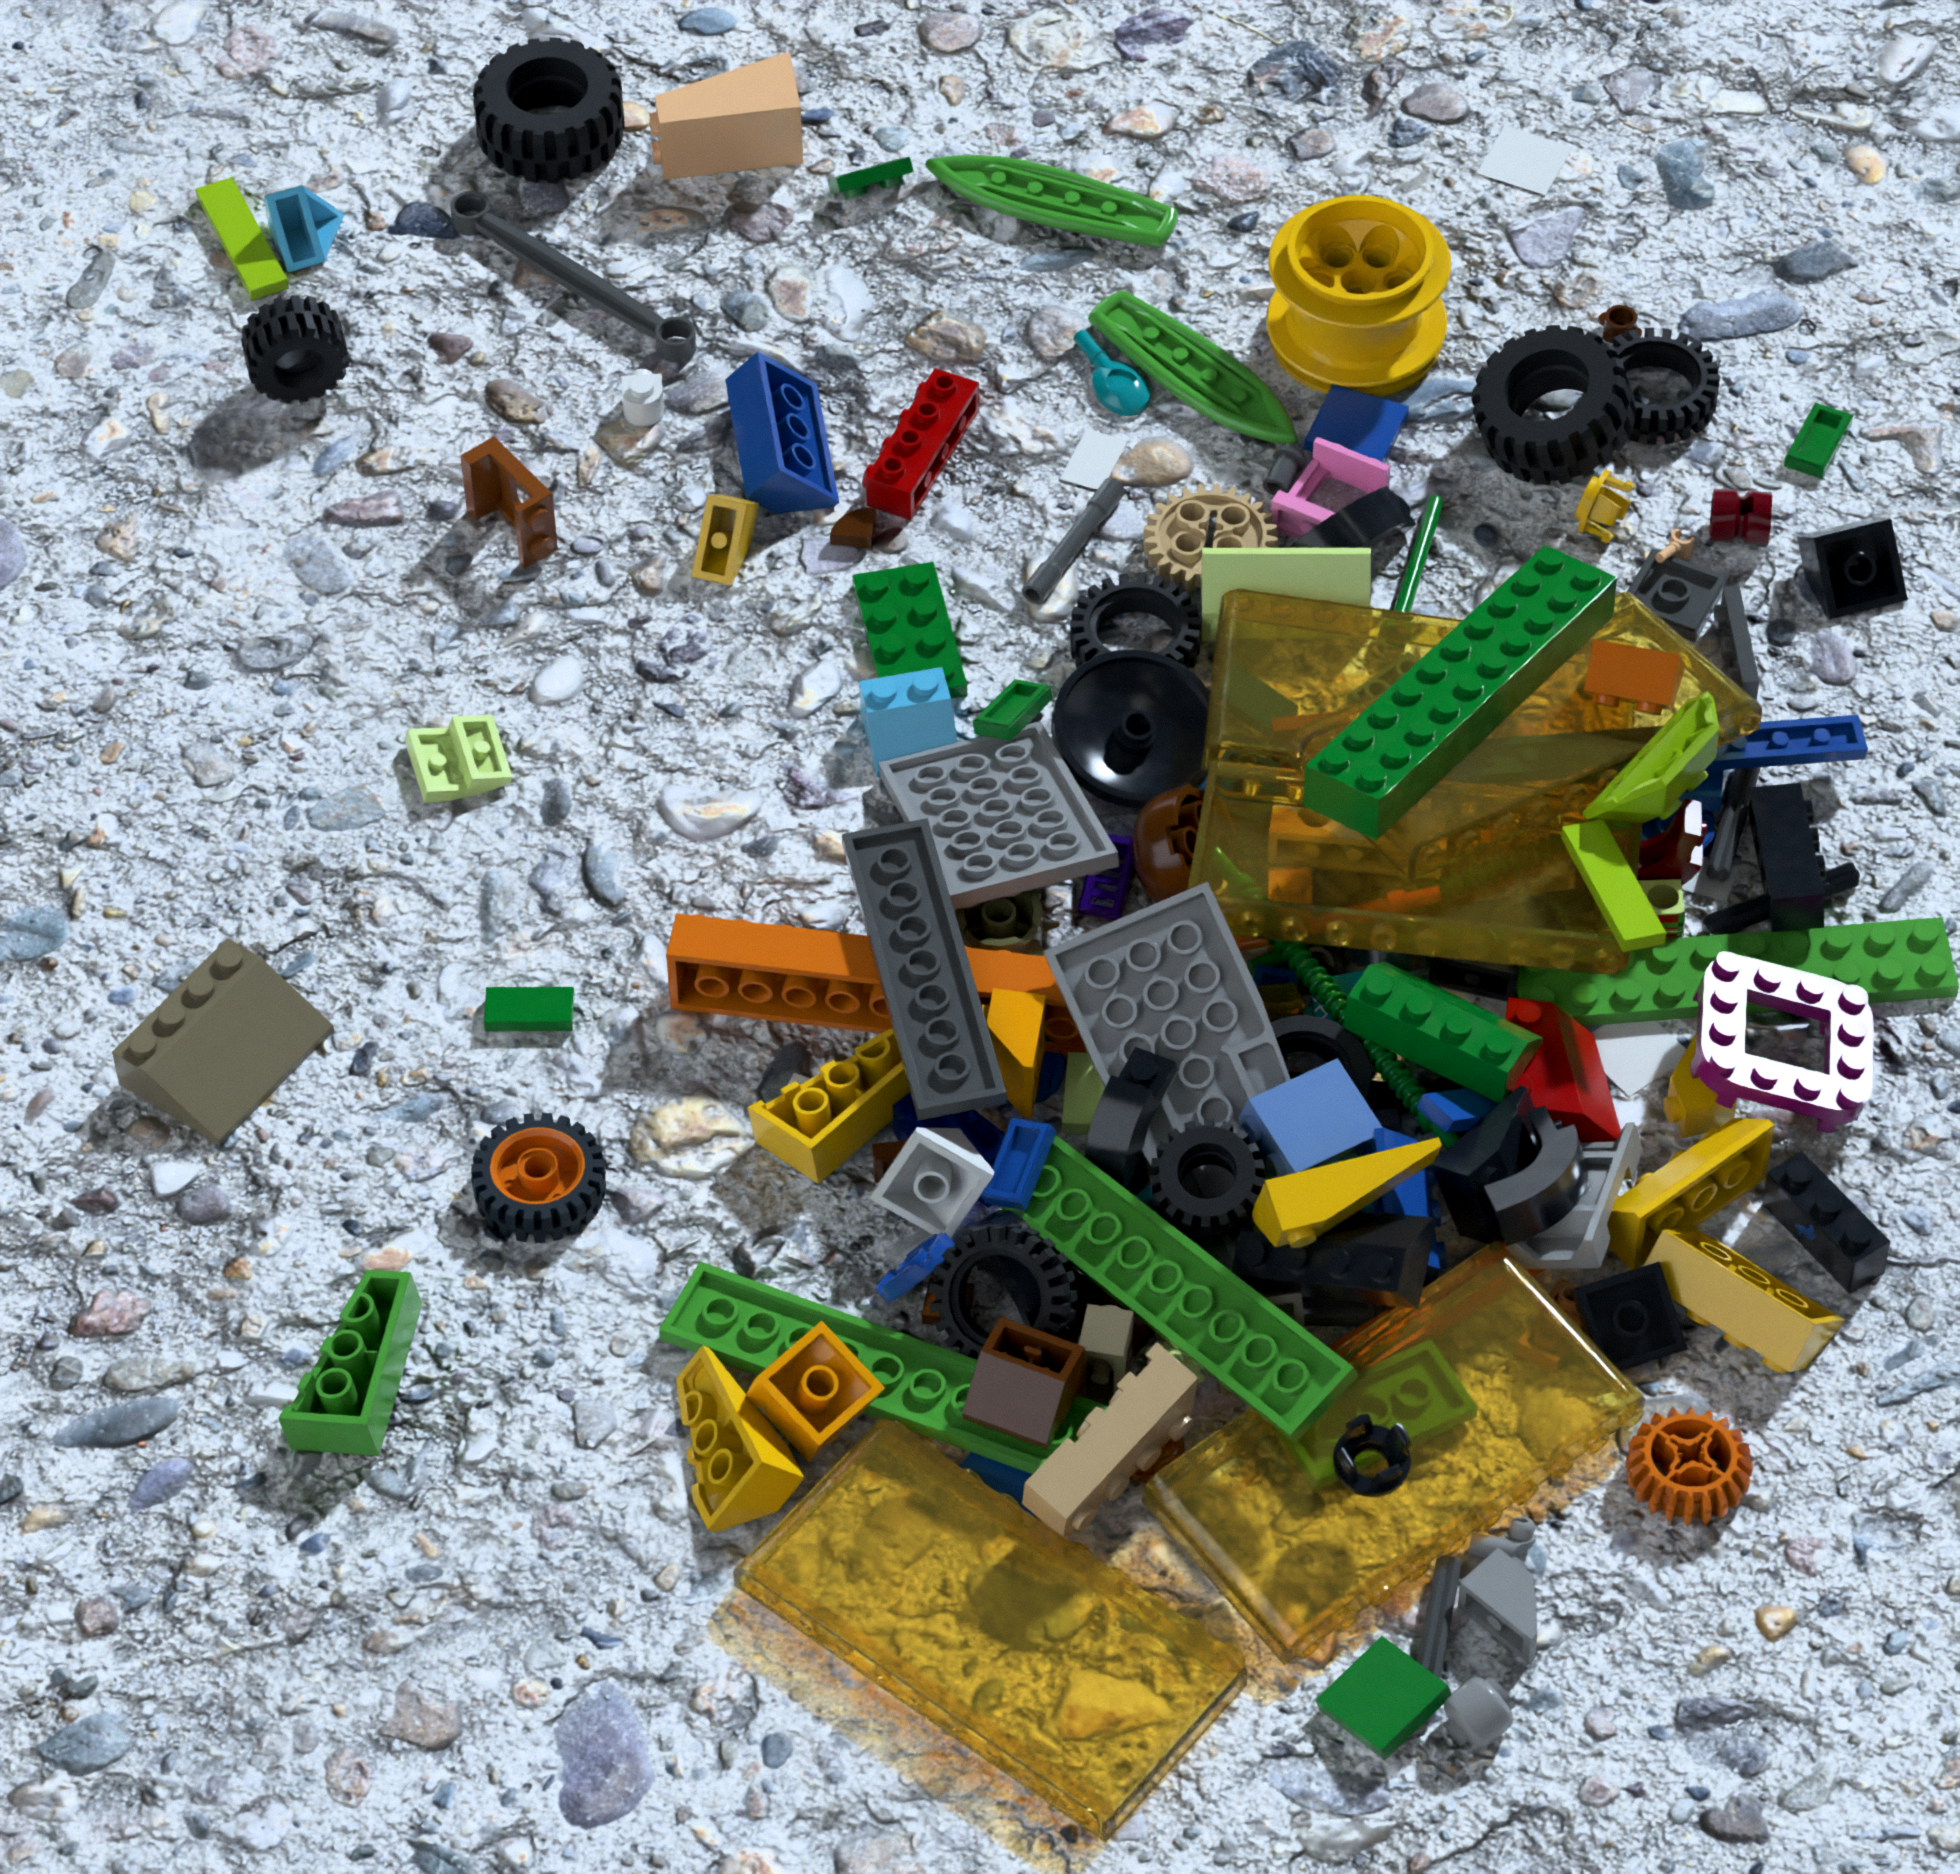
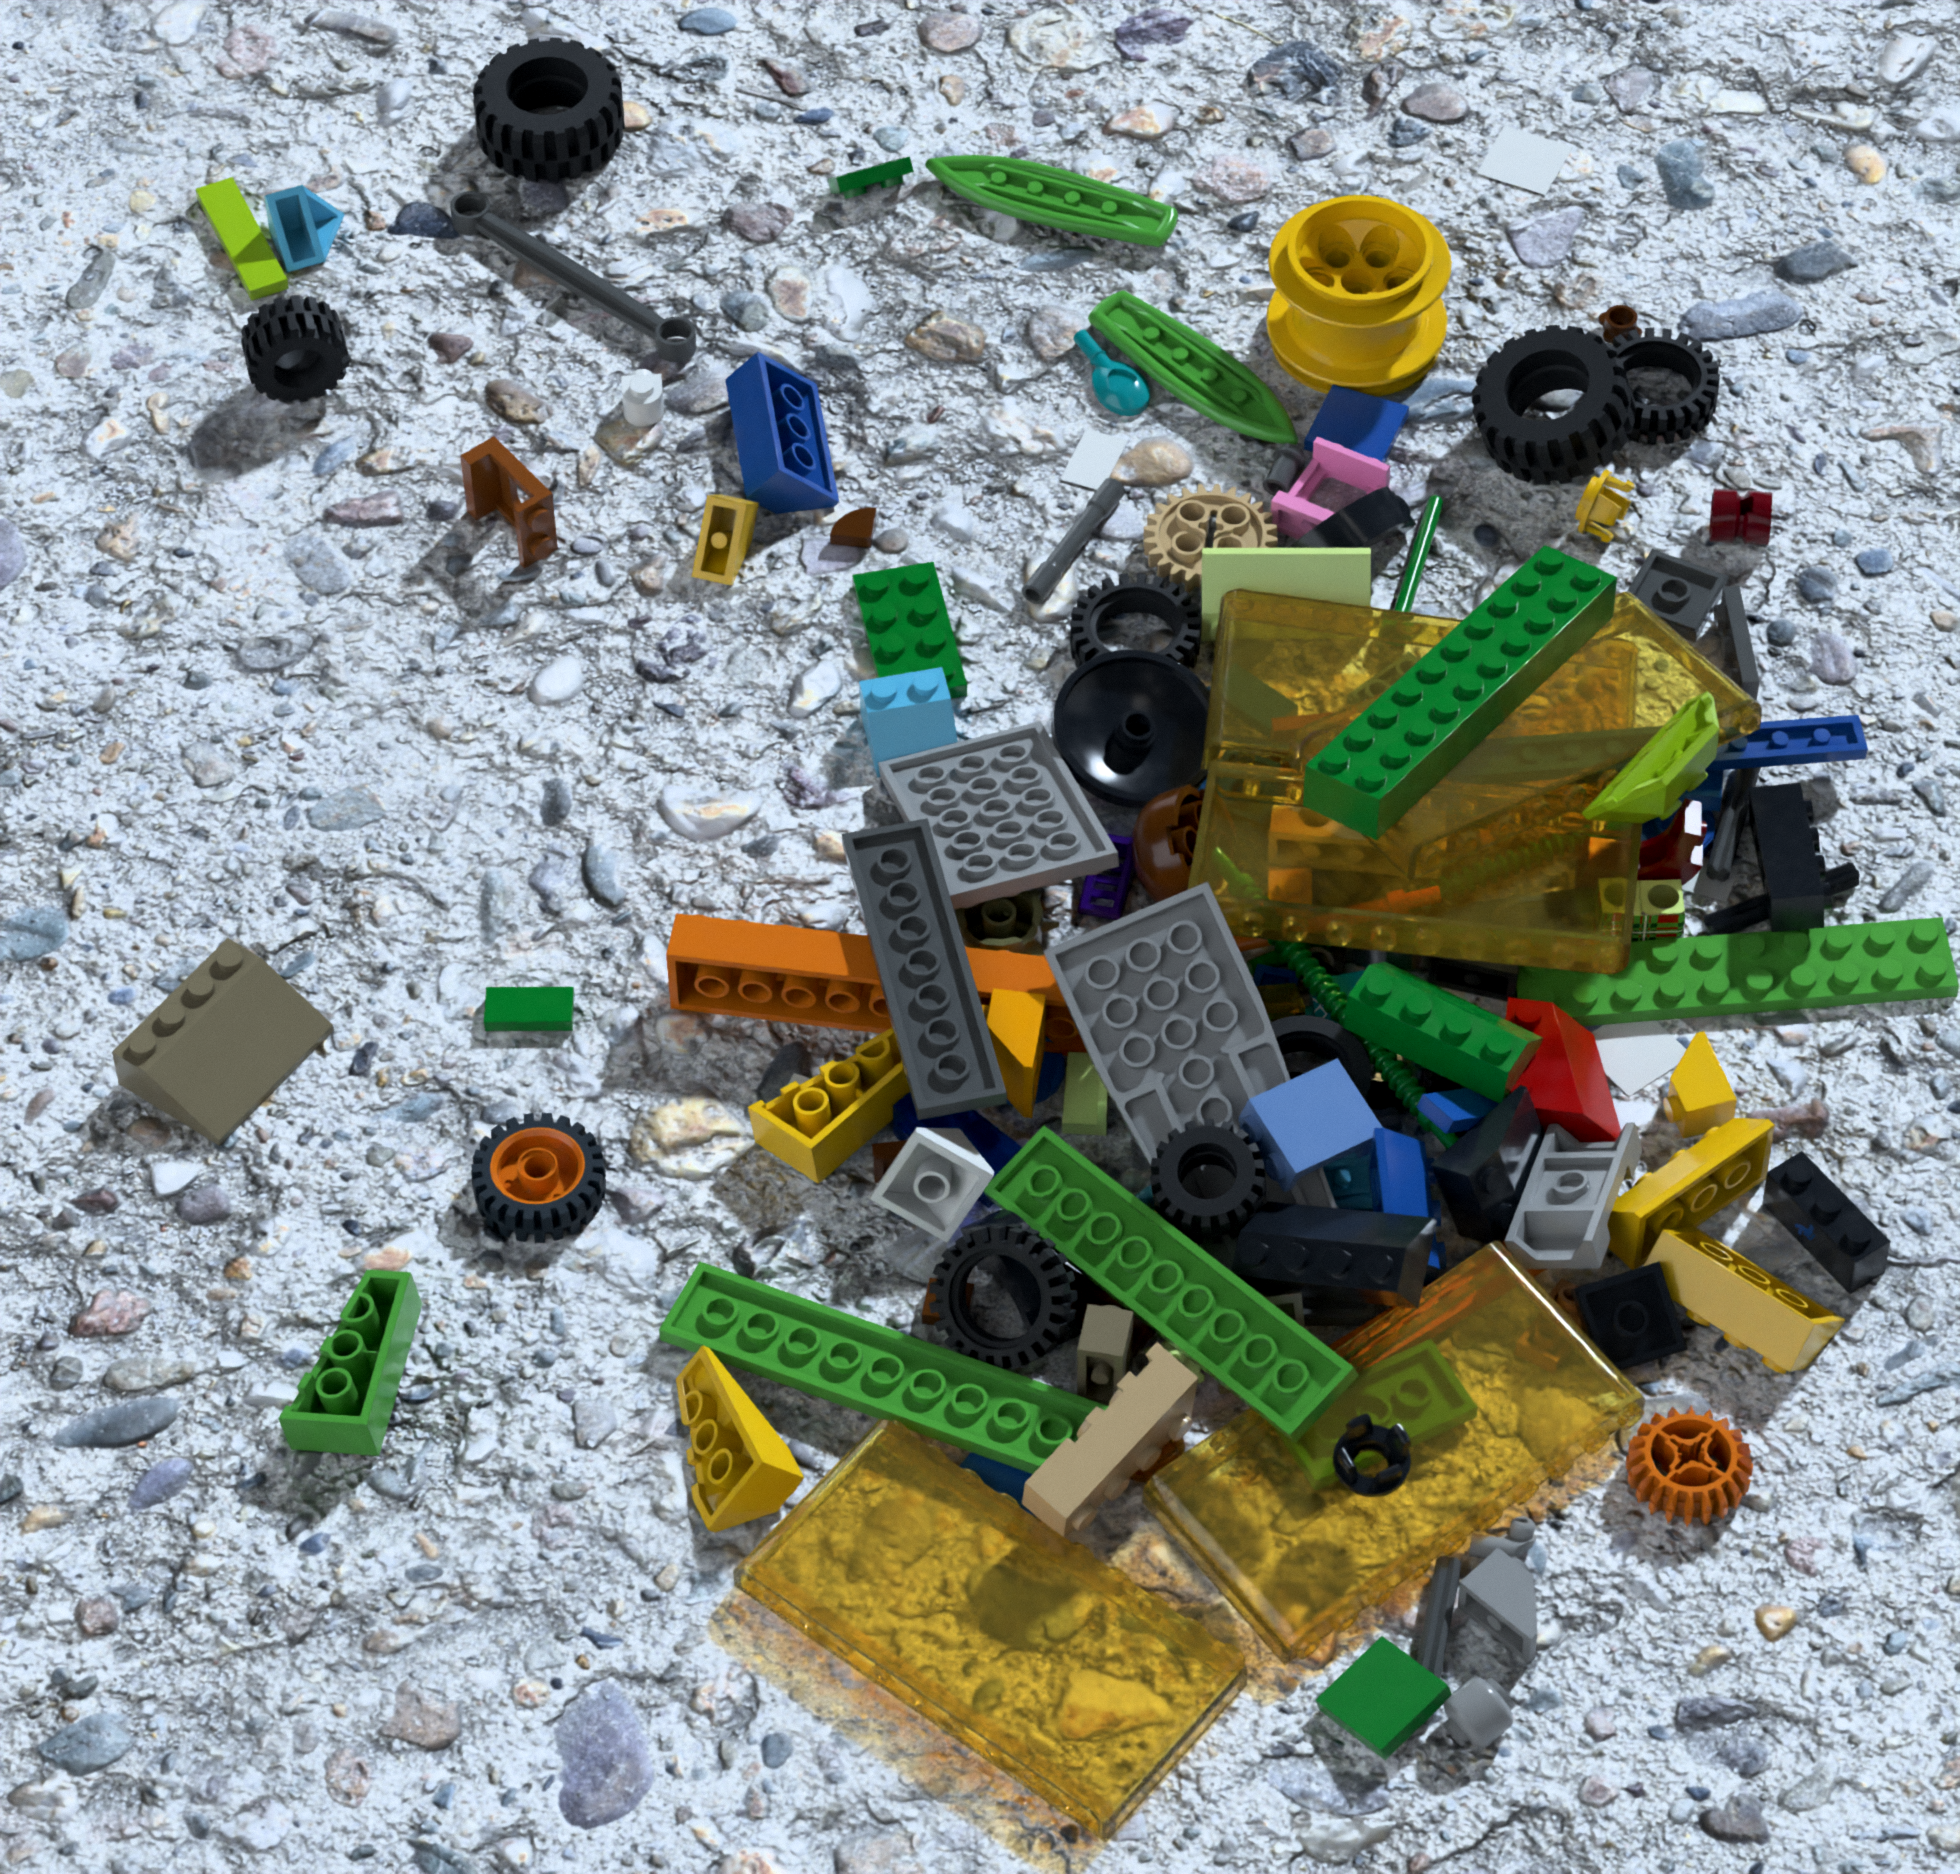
yellowish green slope [405,715,512,803] -> none
light nougat slope [649,53,803,180] -> none
light orange slope [746,1321,885,1462] -> none
red brick [862,368,980,520] -> none
blue tile [876,1232,955,1303] -> none
reddish brown slope [962,1316,1087,1450] -> none
green tile [973,679,1053,741] -> none
blue tile [981,1118,1057,1211] -> none
black arch [1084,1047,1178,1196] -> none
yellow wedge [1251,1137,1442,1248] -> none
black arch [1484,1106,1588,1246] -> none
lime tile [1561,819,1666,952] -> none
orange slope [1584,639,1685,715] -> none
light nougat hand [1655,529,1696,563] -> none
plate [1690,951,1873,1133] -> none
green tile [1784,403,1853,479] -> none
black slope [1797,517,1908,619] -> none

